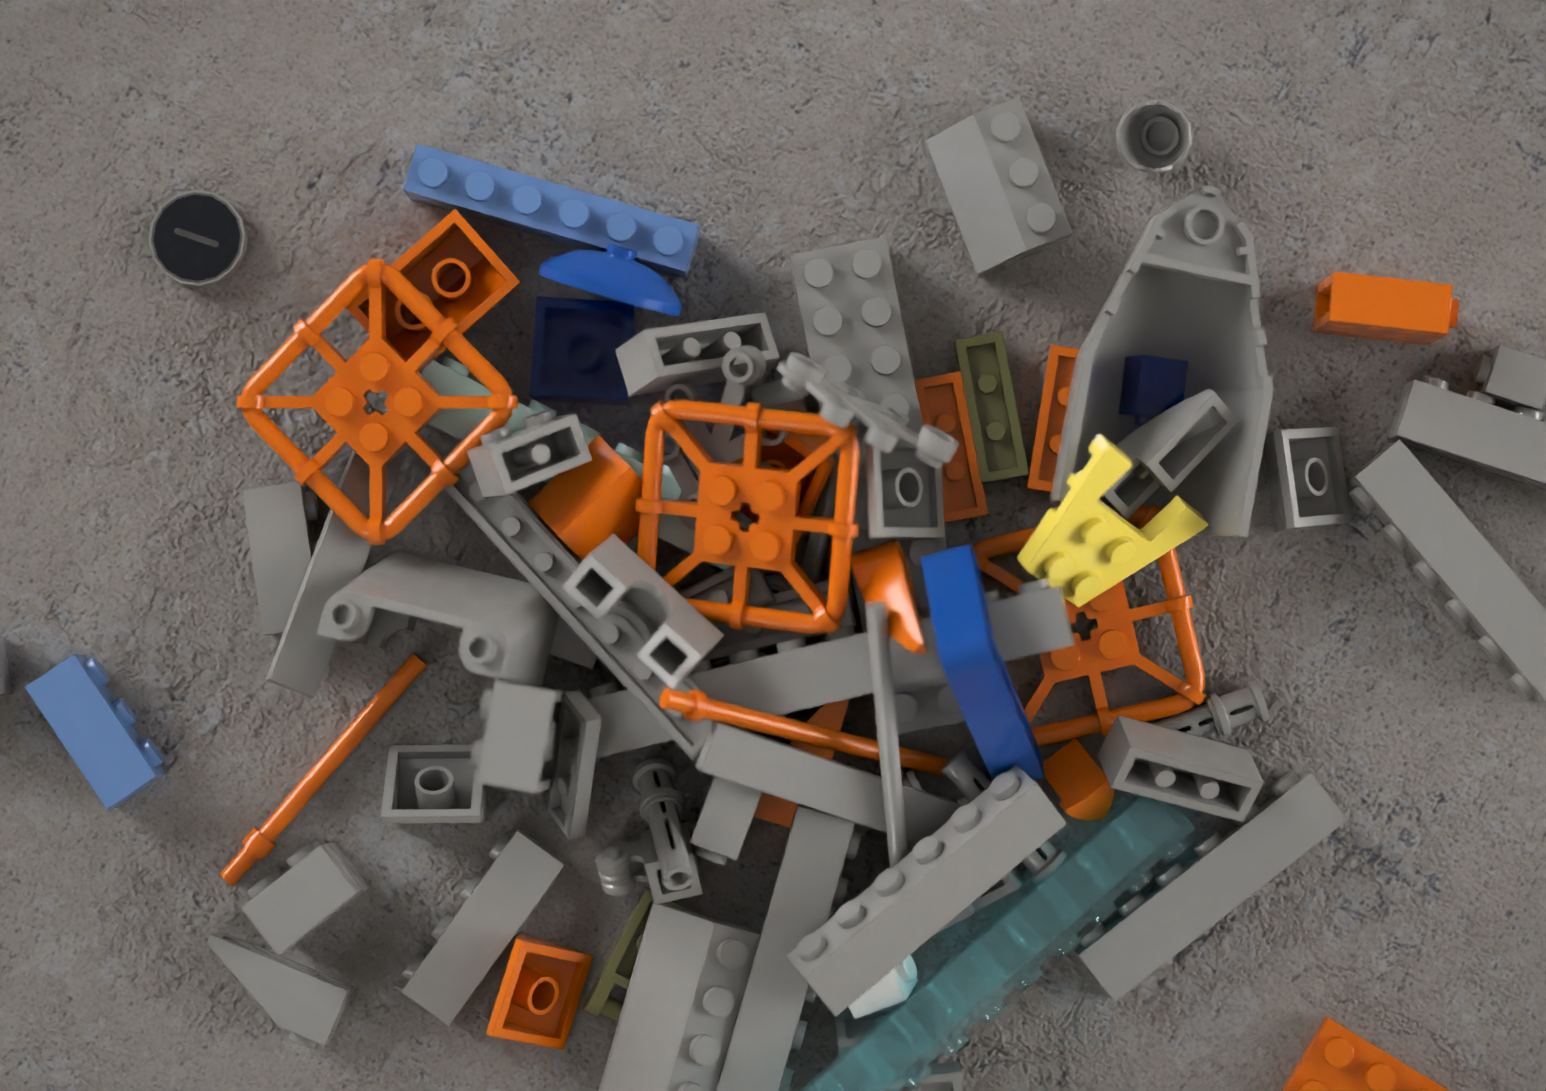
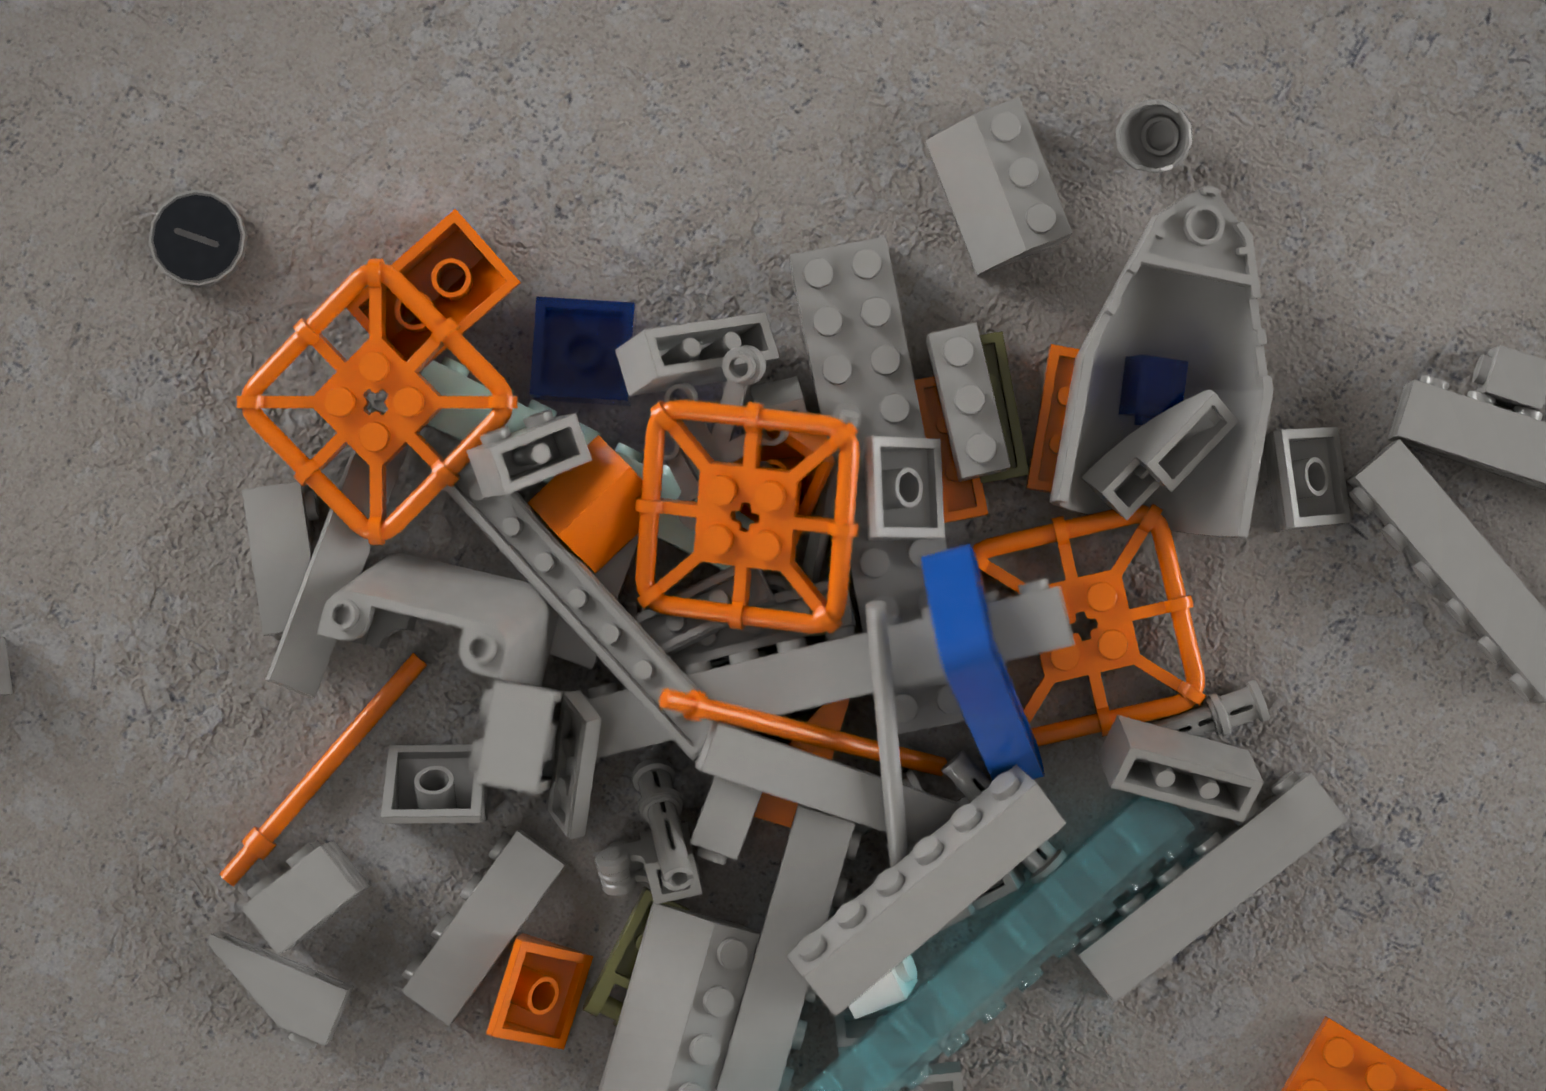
medium blue brick [25,654,166,809] -> none
medium blue brick [403,144,700,279] -> none
blue dish [538,243,683,316] -> none
light grey arch [562,534,724,689] -> none
light grey plant [777,352,959,468] -> none
orange piece [851,539,928,654] -> none
light yellow wing [1017,434,1209,608] -> none
orange tile [1043,738,1115,821] -> none
orange brick [1312,271,1459,345] -> none
none -> light grey brick [925,322,1011,482]

